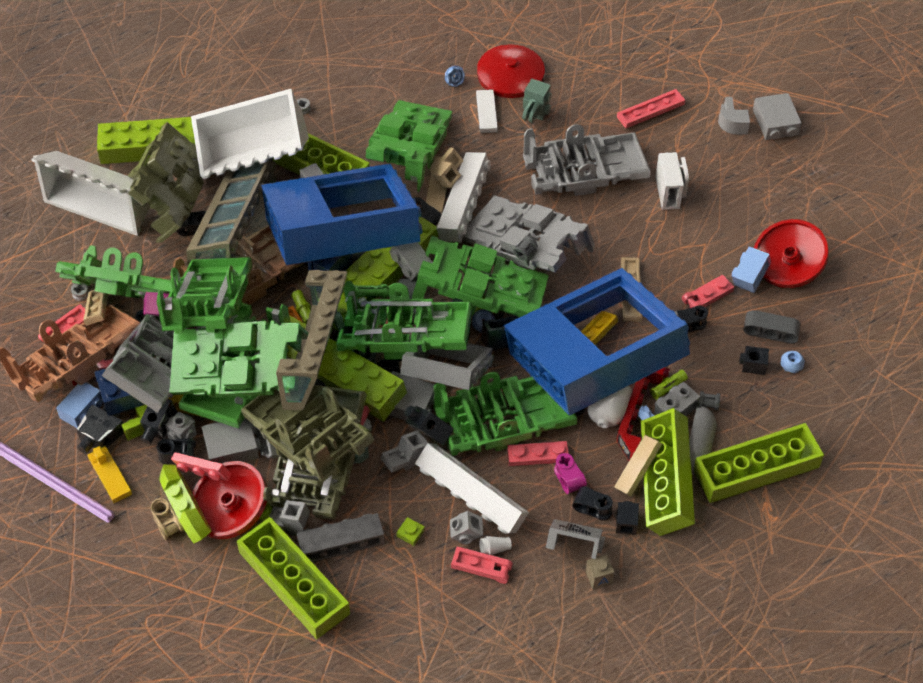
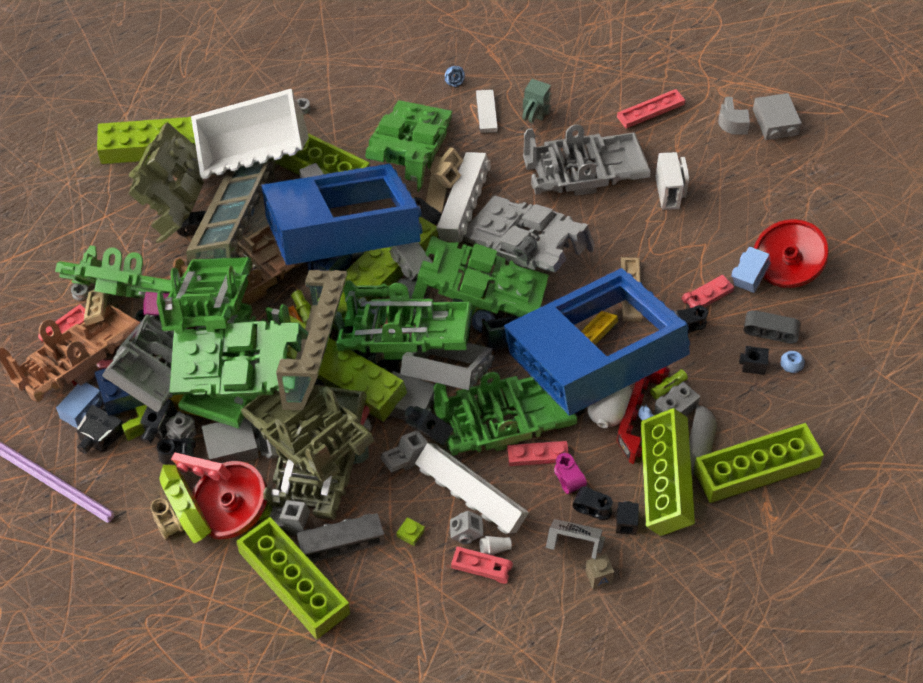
white piece [32,151,150,236] -> none
yellow hinge [87,446,132,504] -> none
red dish [477,44,545,98] -> none
tan tile [614,435,662,496] -> none
dark grey bush [699,391,720,411] -> none

